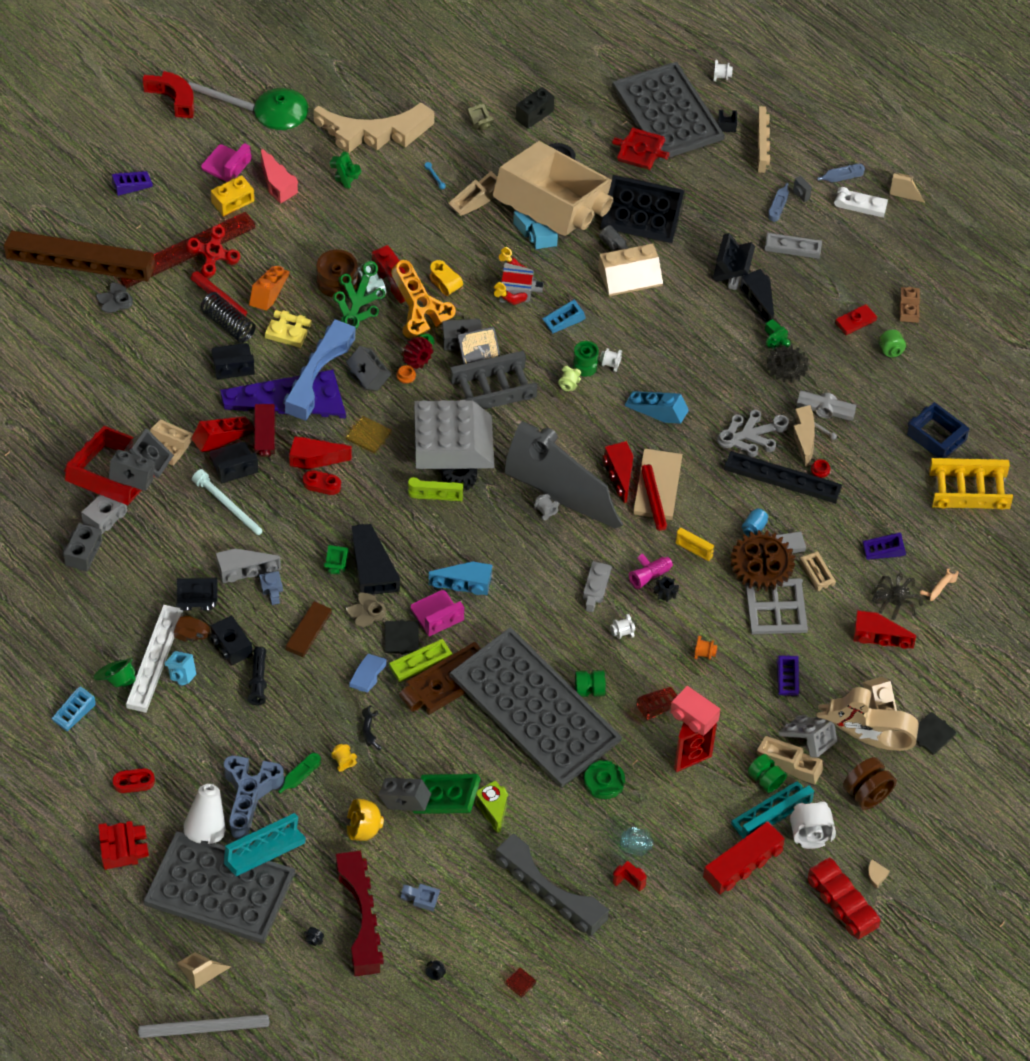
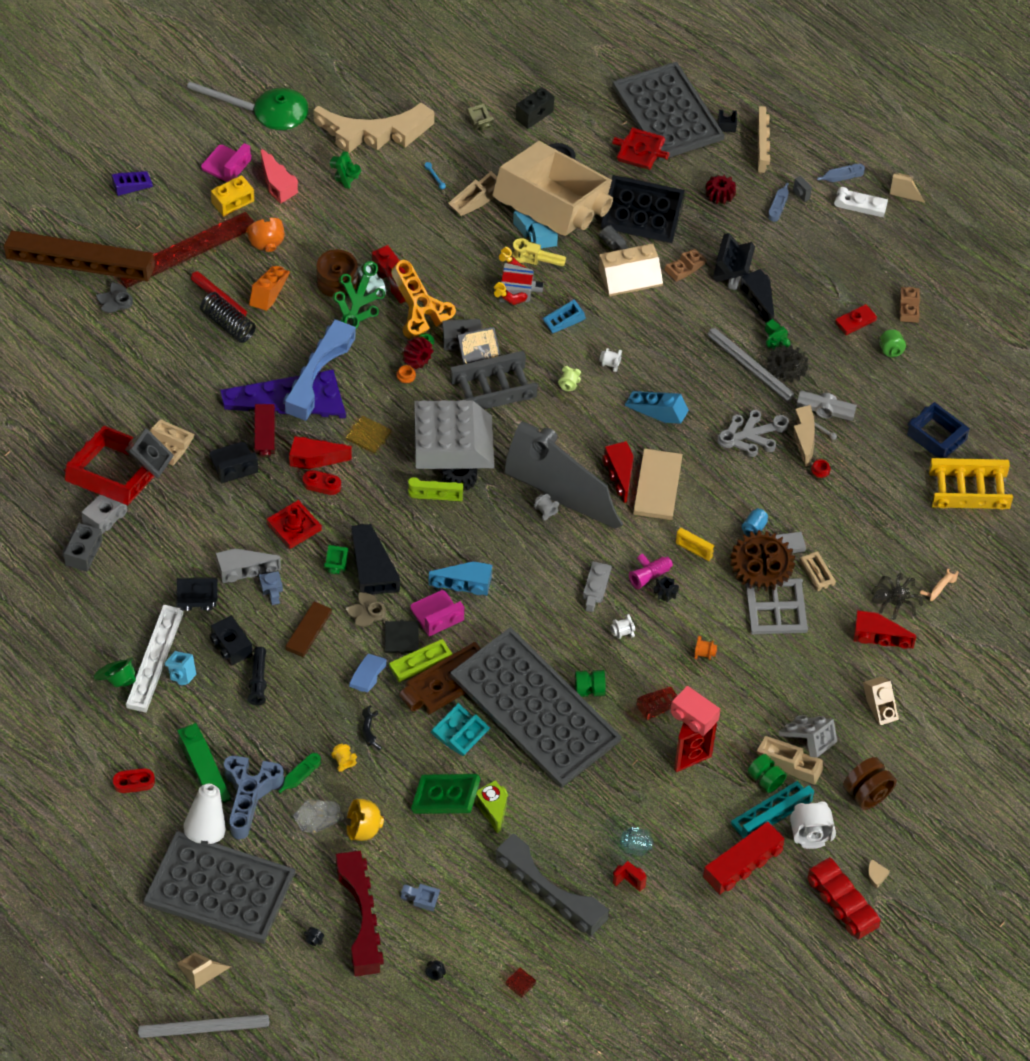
dark azure slope [52,686,96,731] -> none
red hips [98,821,149,870] -> none
dark grey brick [109,450,155,491] -> none
red arch [143,71,194,118] -> none
reddish brown rock [174,616,210,642] -> none
red gear [185,225,240,279] -> none
red slope [191,416,255,452] -> none
light aqua piece [192,469,262,535] -> none
black bracket [211,343,255,380] -> none
teal fence [224,813,306,876] -> none
light yellow plate [265,310,312,348] -> none
dark grey brick [346,346,391,391] -> none
dark grey brick [379,778,431,811] -> none
yellow piece [430,260,463,296] -> none
green wheel [573,341,599,377] -> none
green tile [584,760,625,799] -> none
red axle [641,464,667,531] -> none
white brick [714,60,733,81] -> none
black plate [724,451,842,504] -> none
light grey tile [765,233,822,259] -> none
dark purple slope [776,655,799,696] -> none
tan animal [817,687,919,751] -> none
dark purple slope [862,532,906,560] -> none
pearl dark grey piece [916,712,957,756] -> none
none -> green slope [177,723,231,804]
none -> orange cylinder [247,218,285,252]
none -> red plate [266,500,322,549]
none -> clear slope [293,799,345,833]
none -> teal slope [430,703,490,756]
none -> light yellow connector [512,238,566,266]
none -> medium nougat slope [664,249,707,281]
none -> dark red gear [705,174,736,205]
none -> light grey axle [707,328,794,401]

